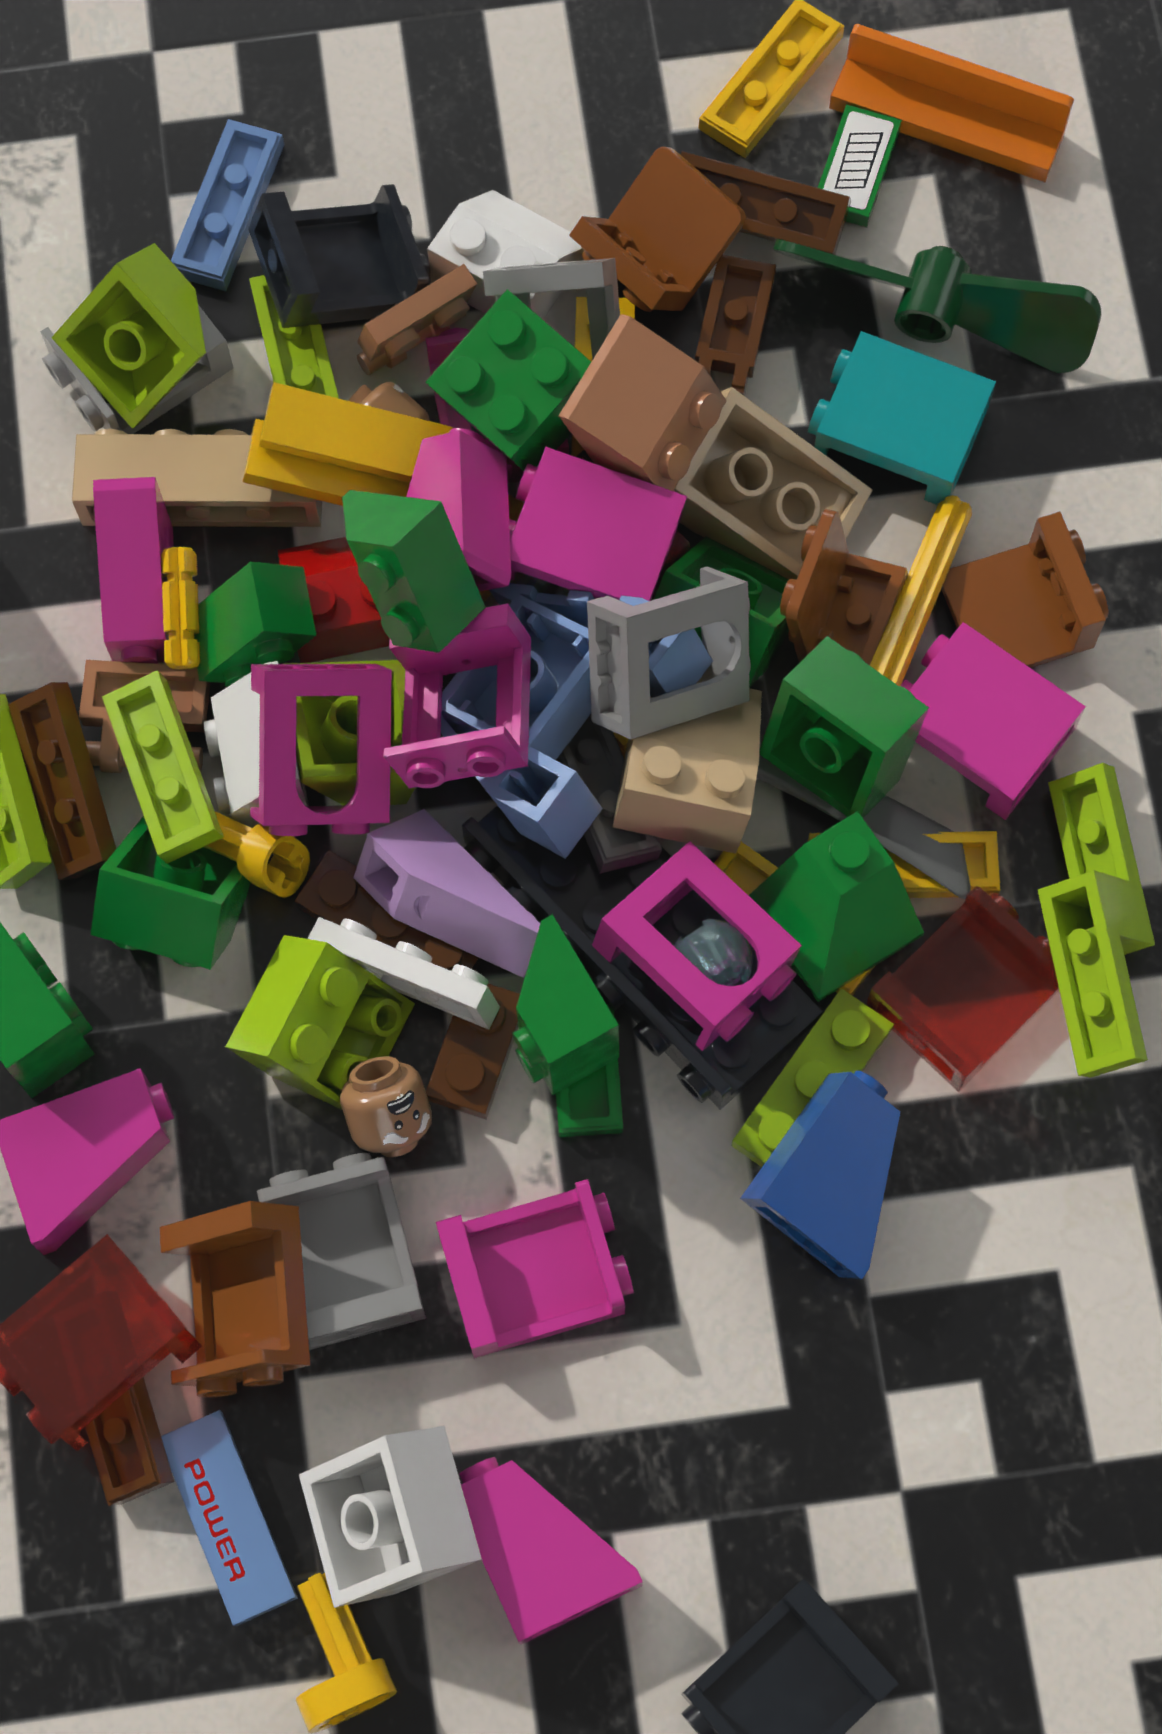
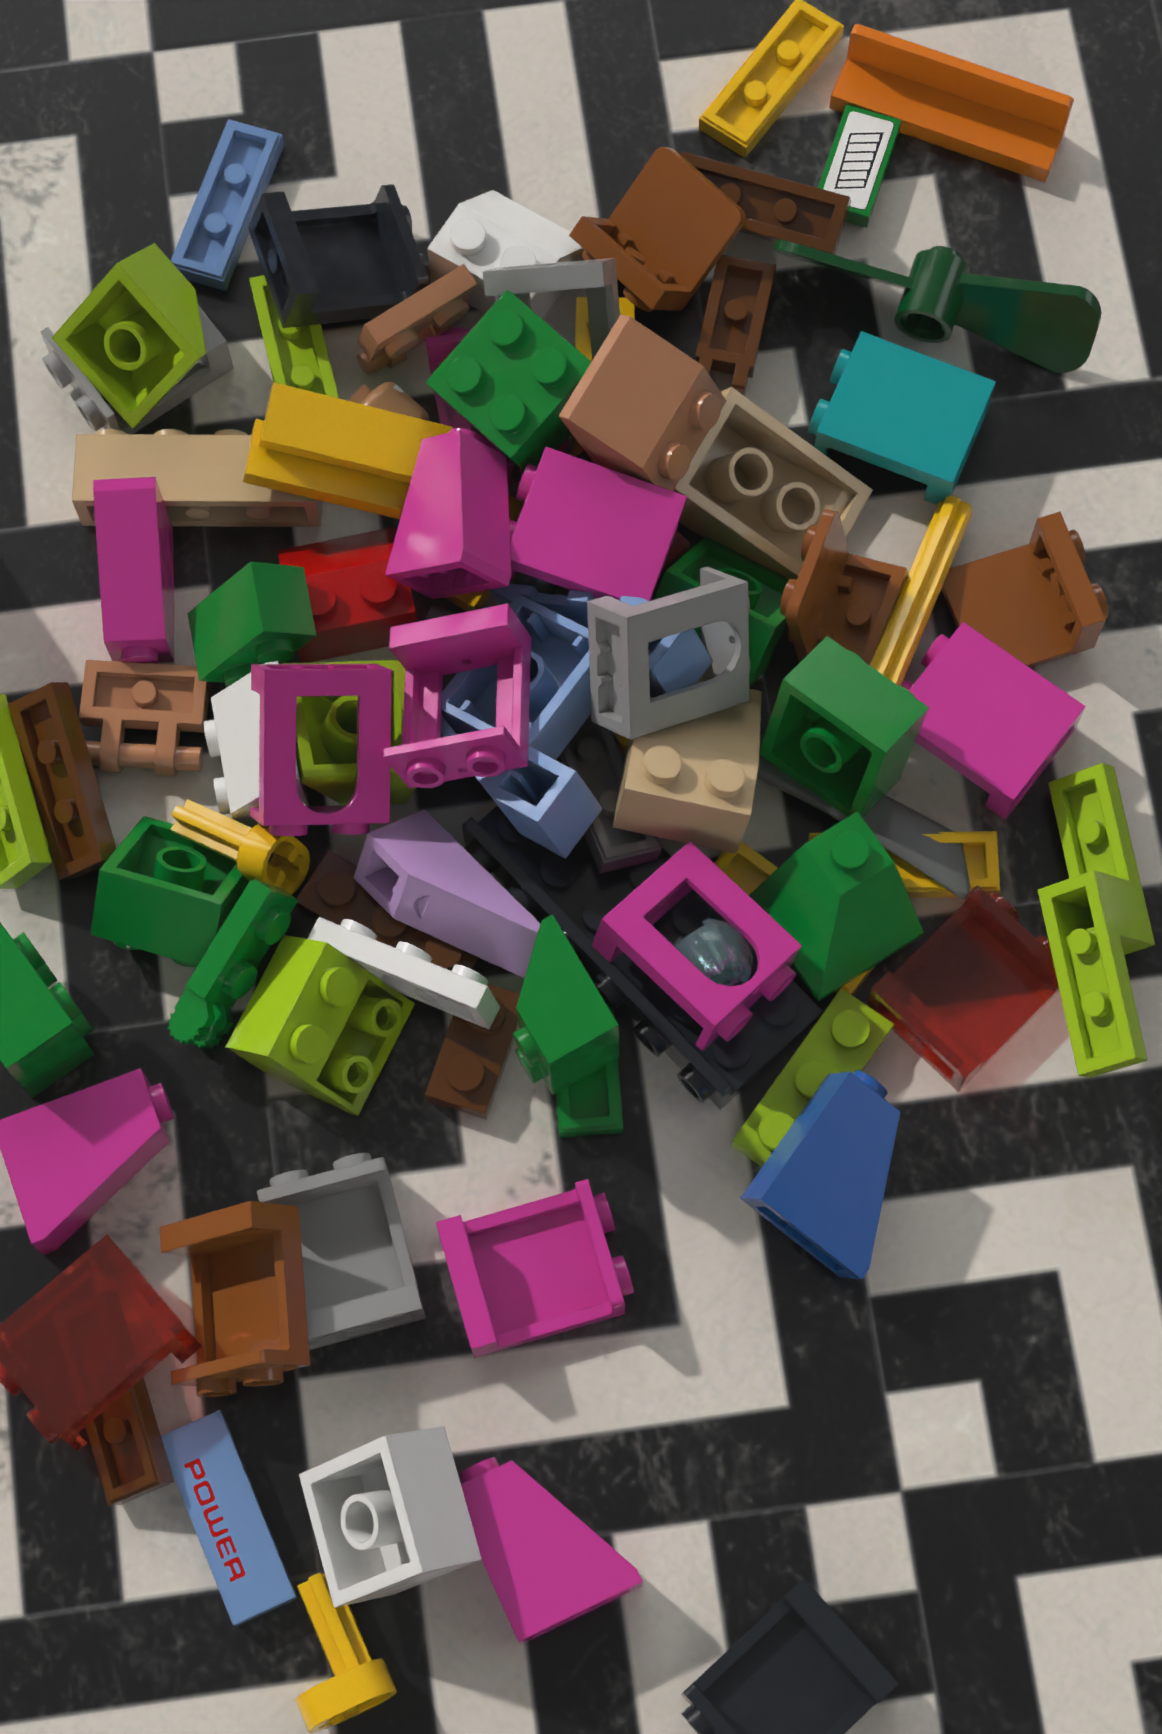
lime plate [102,670,224,864] -> none
yellow axle [161,547,200,670] -> none
medium nougat head [340,1056,432,1157] -> none
green slope [342,490,486,653] -> none
none -> green hinge [167,879,299,1049]

